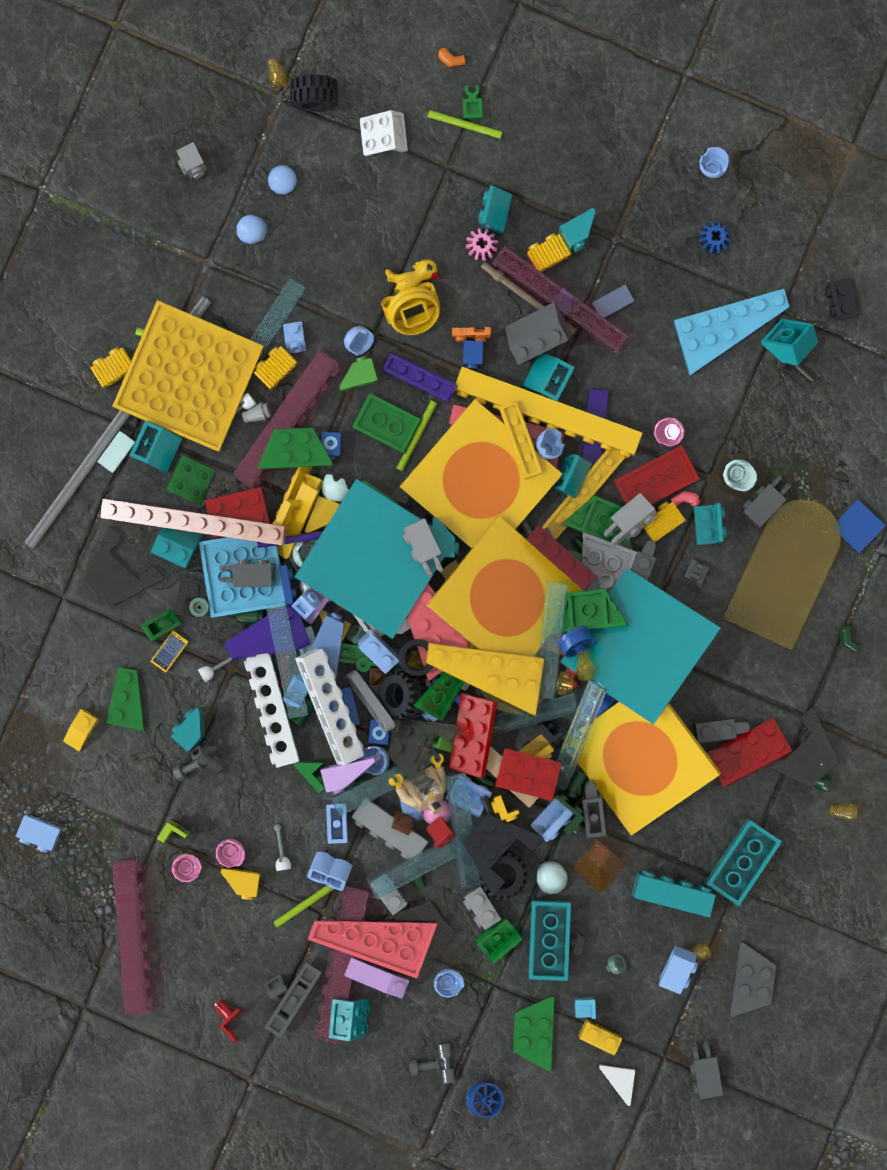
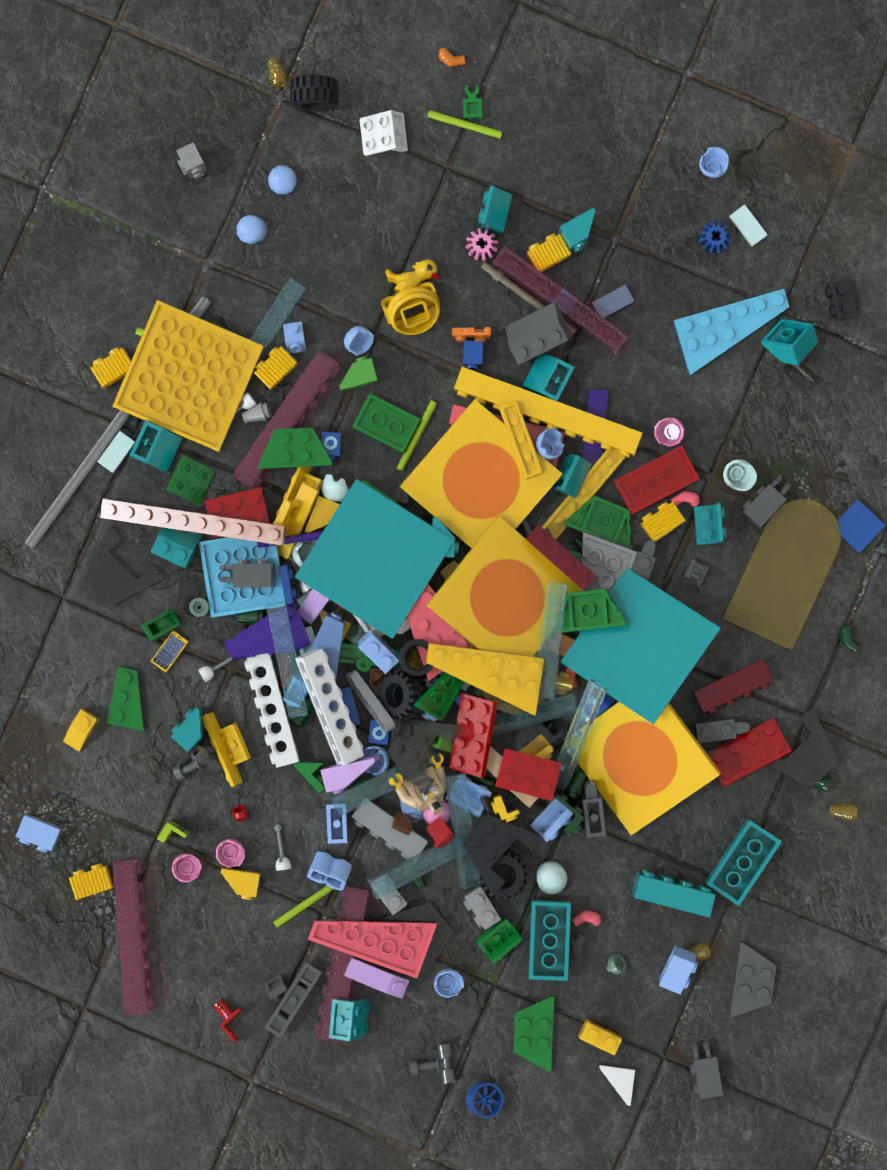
light blue bracket [291,589,321,619] -> none
dark purple tile [382,353,458,403] -> none
light grey hinge [402,518,444,577] -> none
blue wheel [557,626,595,658] -> none
clear orange slope [572,838,626,893] -> none
medium azure panel [574,997,596,1019] -> none
clear yellow cone [576,650,595,681] -> none
light grey hinge [604,493,657,546] -> none
none -> yellow brick [69,863,115,900]
none -> yellow bracket [202,712,251,787]
none -> red hinge [232,805,248,821]
none -> coral arm [572,910,602,927]
none -> dark red brick [692,659,773,714]
none -> light aqua tile [729,205,767,247]

